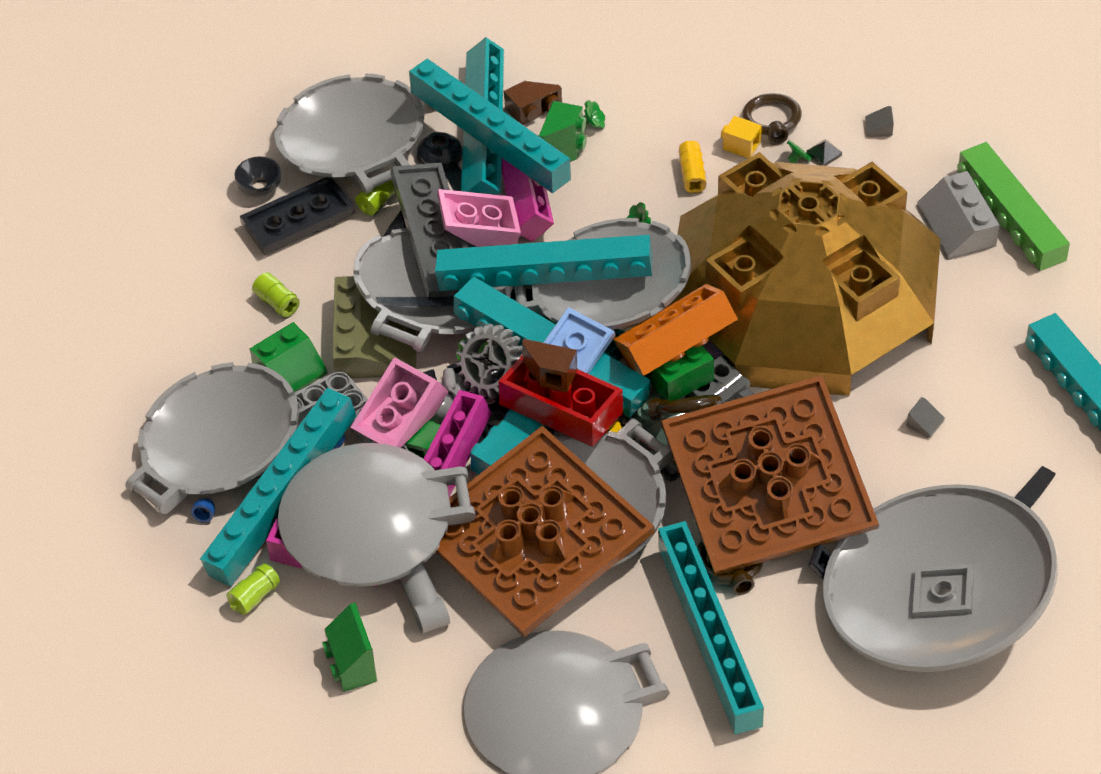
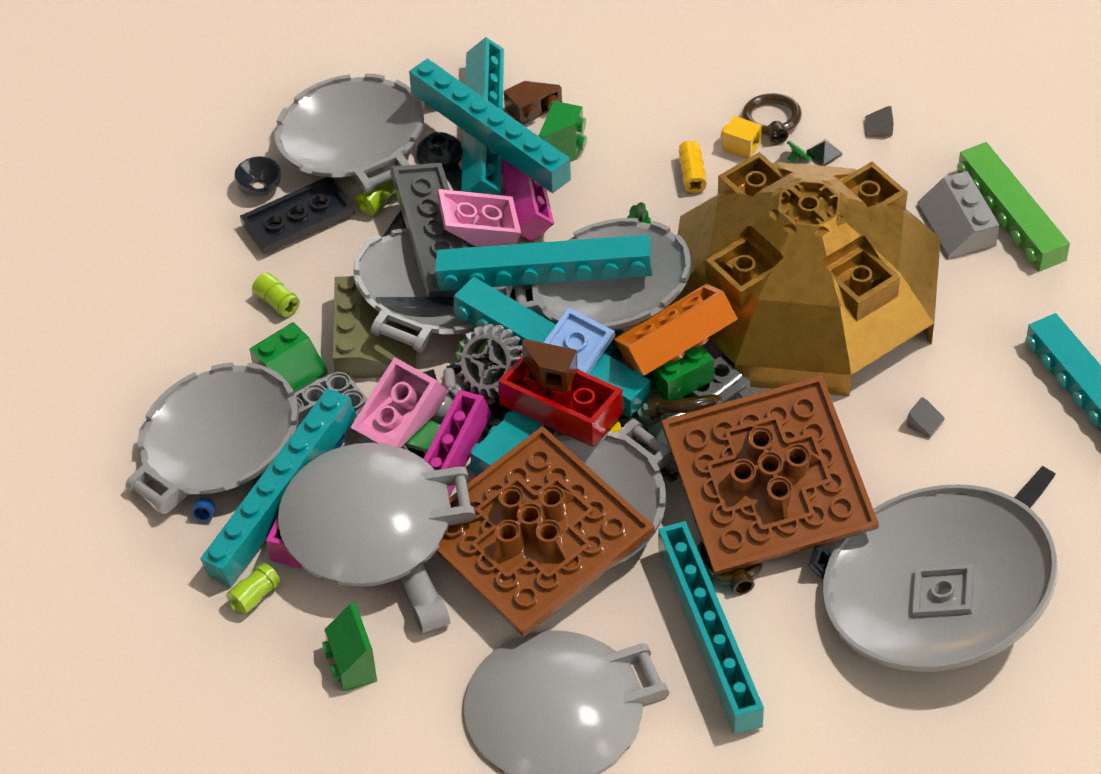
green plant [583,100,605,129] -> none

